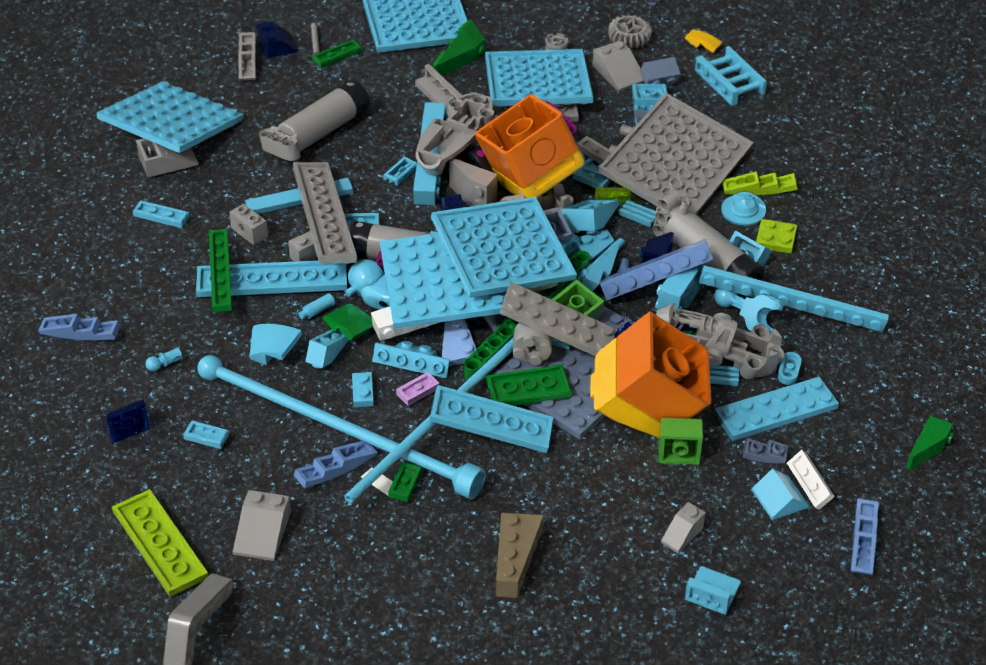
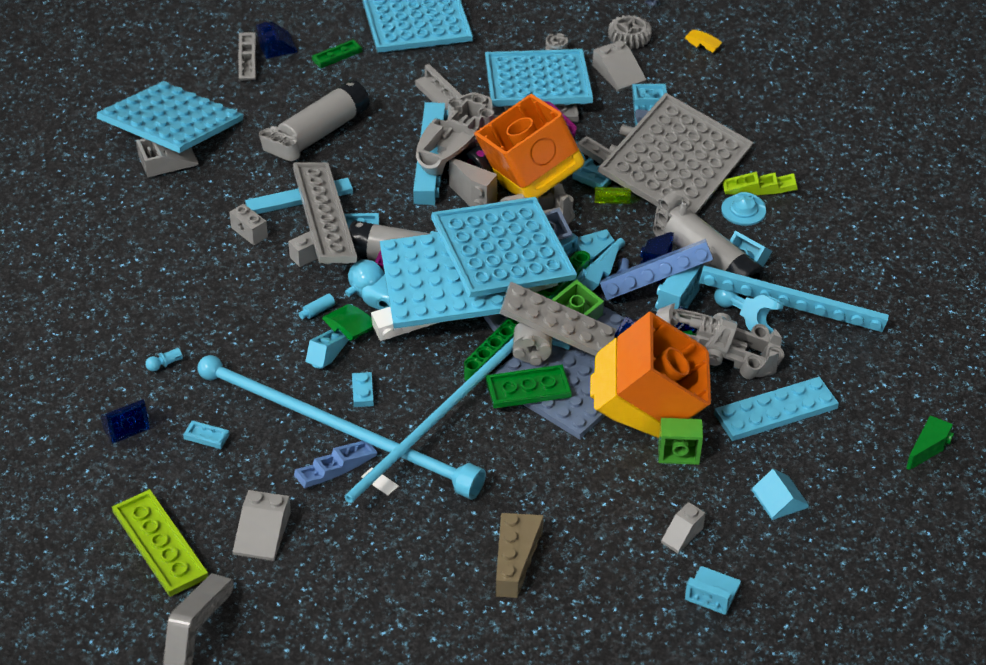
medium blue slope [38,314,121,340] -> none
medium azure tile [133,201,190,228] -> none
medium azure plate [196,261,347,297] -> none
green plate [209,229,232,312] -> none
medium azure slope [249,324,302,365] -> none
light grey bar [311,23,320,55] -> none
medium azure bracket [372,341,450,378] -> none
medium azure tile [383,157,417,186] -> none
green plate [388,462,422,502] -> none
lavender plate [396,372,440,406] -> none
medium azure plate [429,385,553,453] -> none
green wedge [432,19,486,76] -> none
clear blue slope [438,194,463,211] -> none
light blue wing [442,319,476,366] -> none
medium azure slope [562,200,620,234] -> none
medium azure tile [619,200,656,227] -> none
sand blue brick [640,57,680,85] -> none
medium azure fence [695,46,766,106] -> none
medium azure tile [710,365,739,386] -> none
sand blue slope [742,438,788,463] -> none
lime plate [756,219,797,254] -> none
medium azure plate [778,352,801,385] -> none
white plate [787,450,835,510] -> none
medium blue slope [851,499,879,575] -> none

